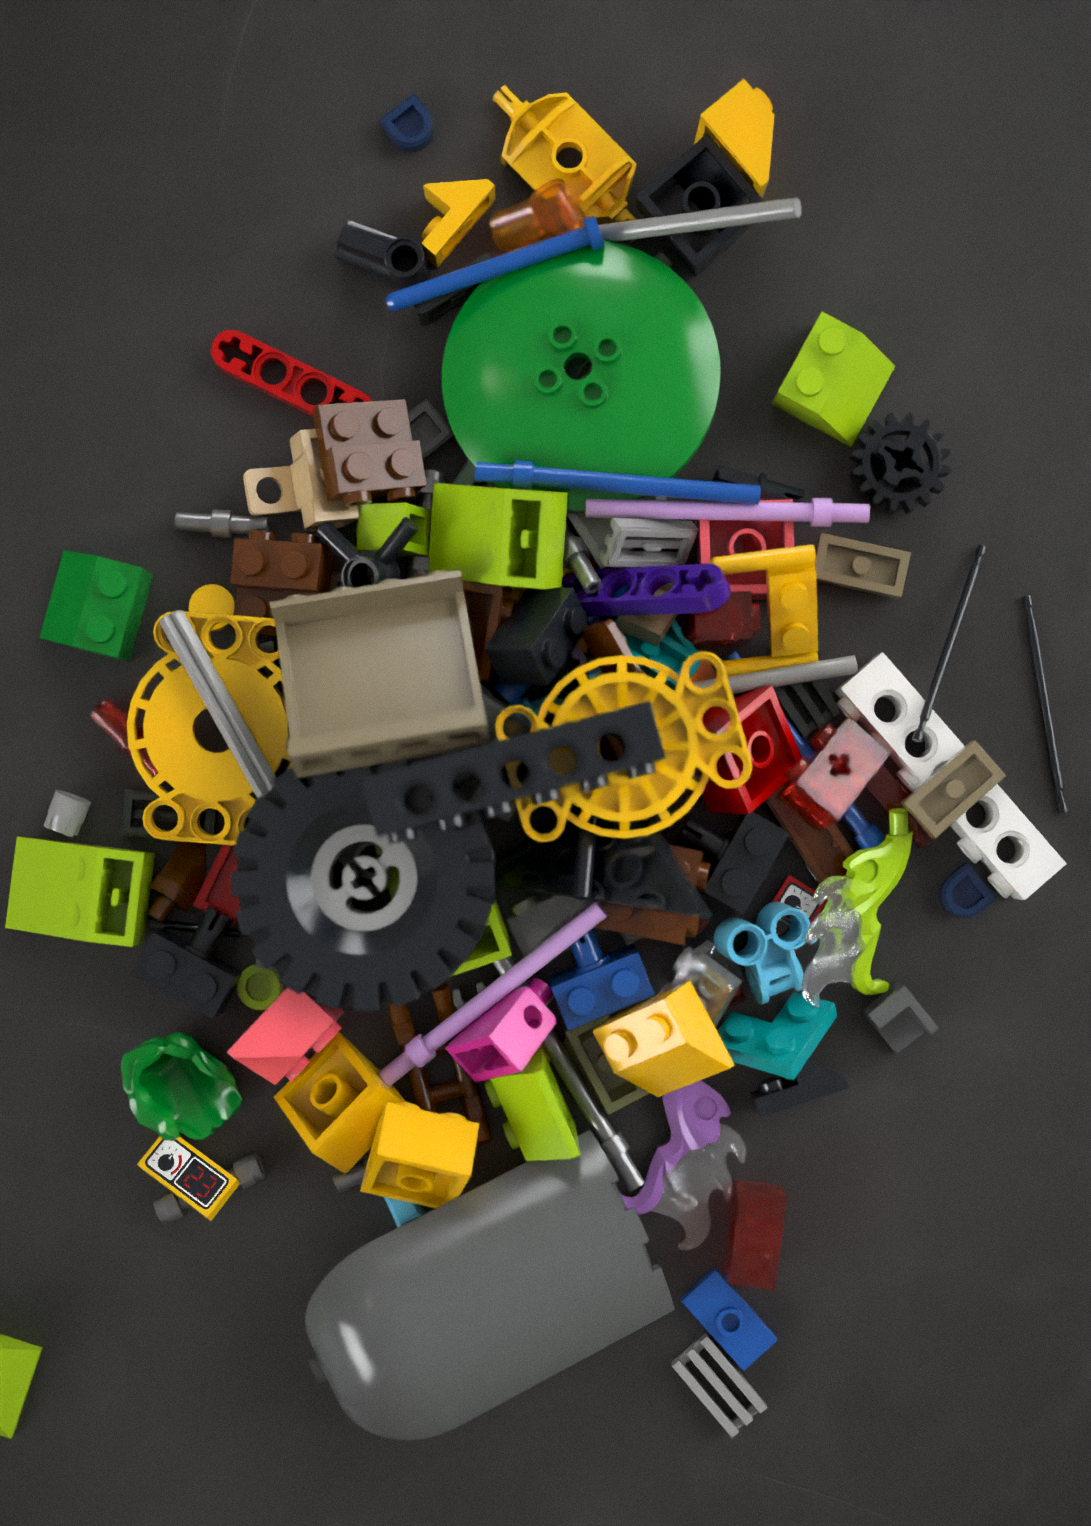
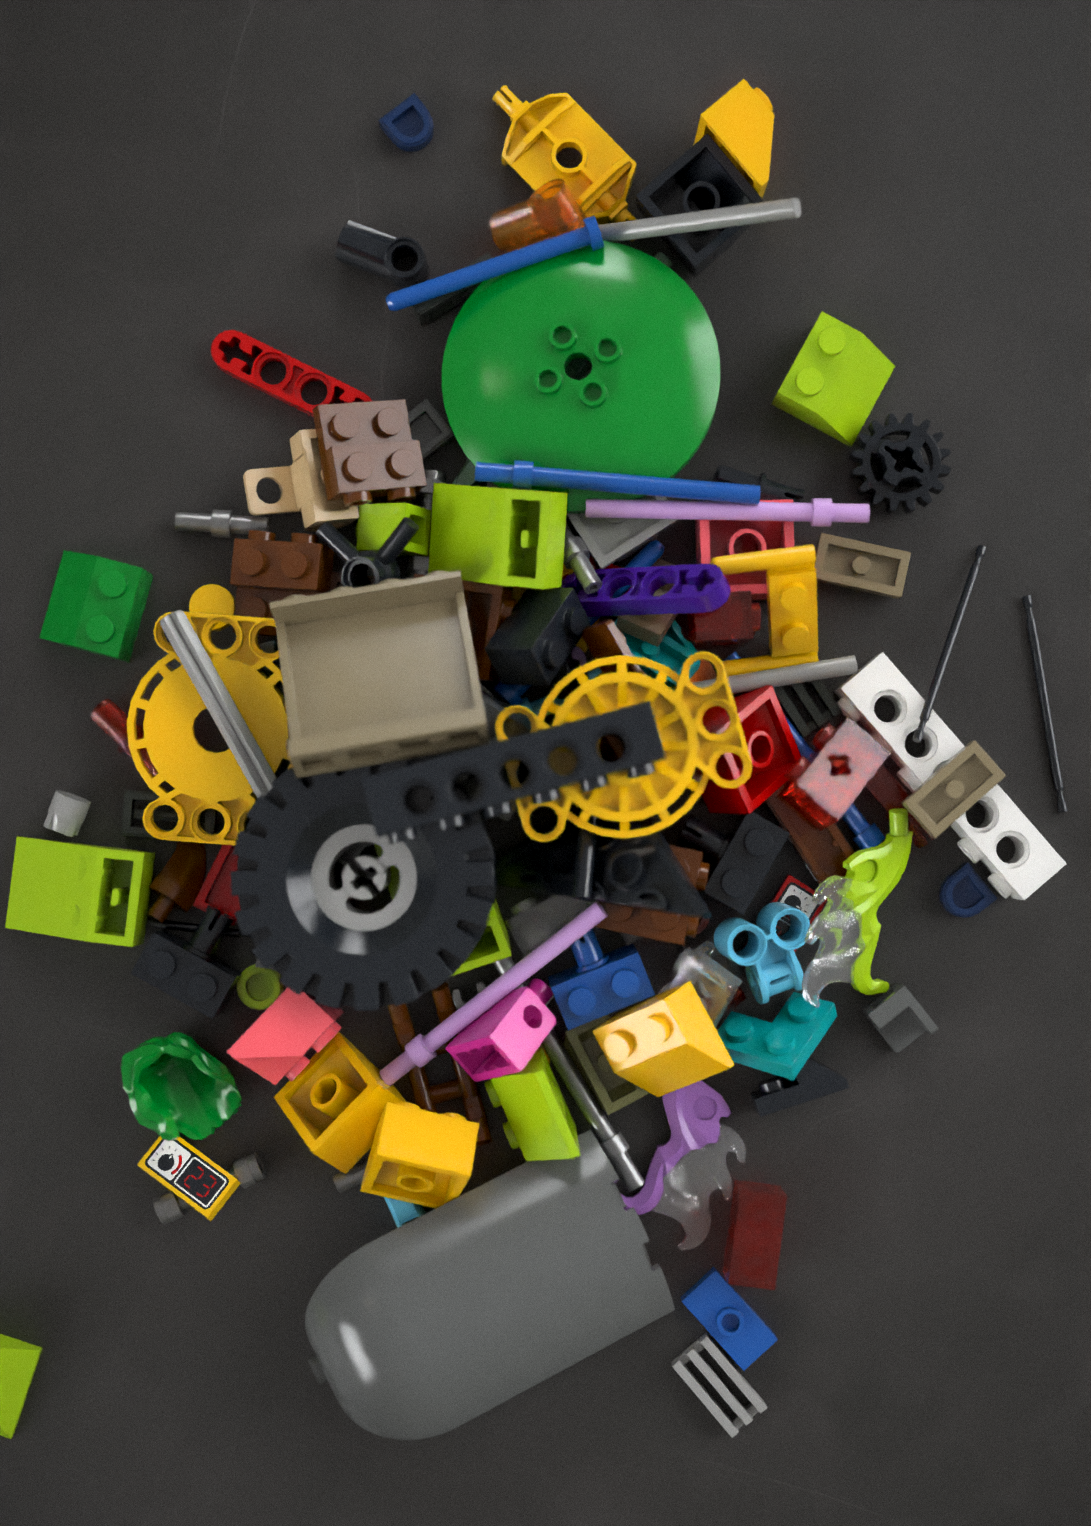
yellow slope [421,179,496,268] -> none
light grey tile [598,518,699,567] -> none

